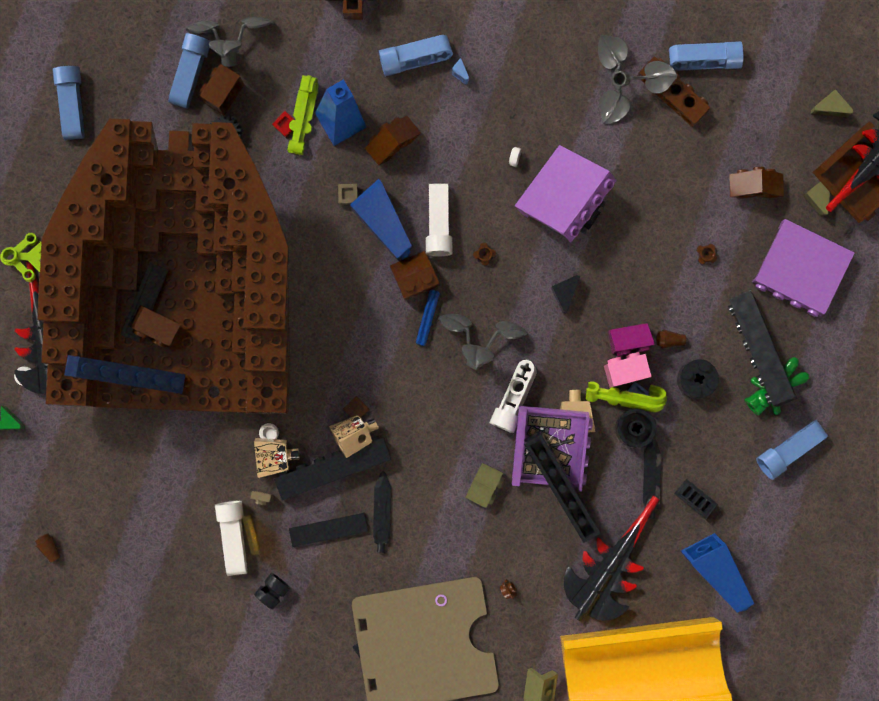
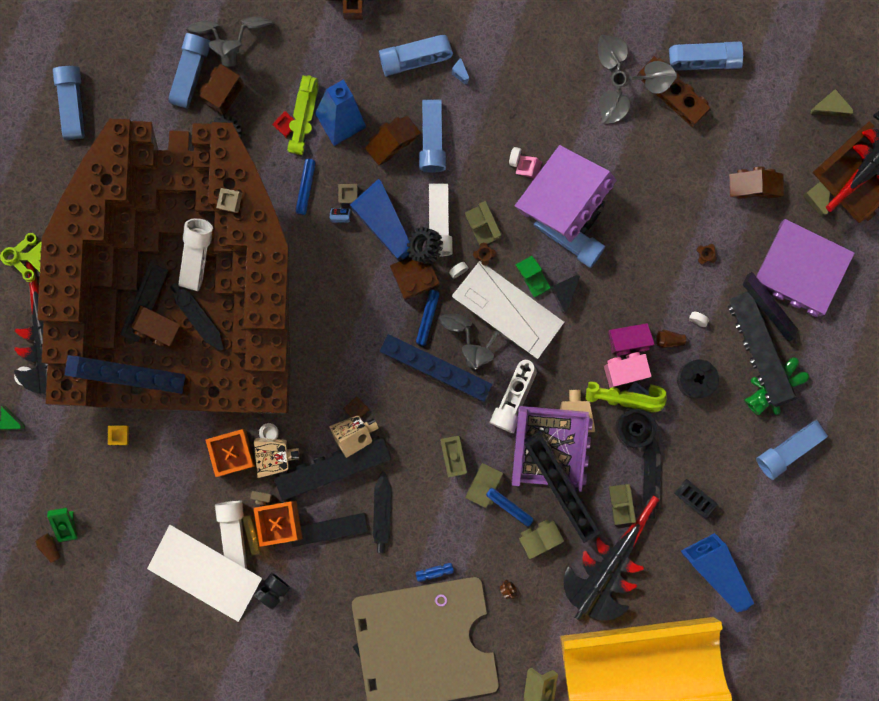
none -> green slope [47,508,77,542]
none -> yellow plate [108,426,129,445]
none -> white sticker [147,525,262,622]
none -> black piece [170,282,223,351]
none -> white beam [179,219,213,291]
none -> orange brick [206,429,256,477]
none -> dark tan plate [216,188,243,213]
none -> orange brick [254,501,302,547]
none -> blue axle [296,159,315,215]
none -> medium blue slope [330,208,350,223]
none -> dark blue brick [380,334,492,402]
none -> black tyre [407,227,443,264]
none -> blue axle [416,563,454,582]
none -> medium blue beam [419,100,446,173]
none -> olive panel [440,436,467,477]
none -> white tile [449,262,468,279]
none -> white sticker [452,261,564,359]
none -> olive panel [465,201,501,246]
none -> blue axle [486,488,533,526]
none -> bright pink slope [515,155,542,179]
none -> green slope [516,256,551,298]
none -> olive brick [518,519,564,559]
none -> medium blue beam [534,221,606,268]
none -> olive panel [609,484,636,525]
none -> white tile [689,312,709,327]
none -> black tile [743,272,798,342]

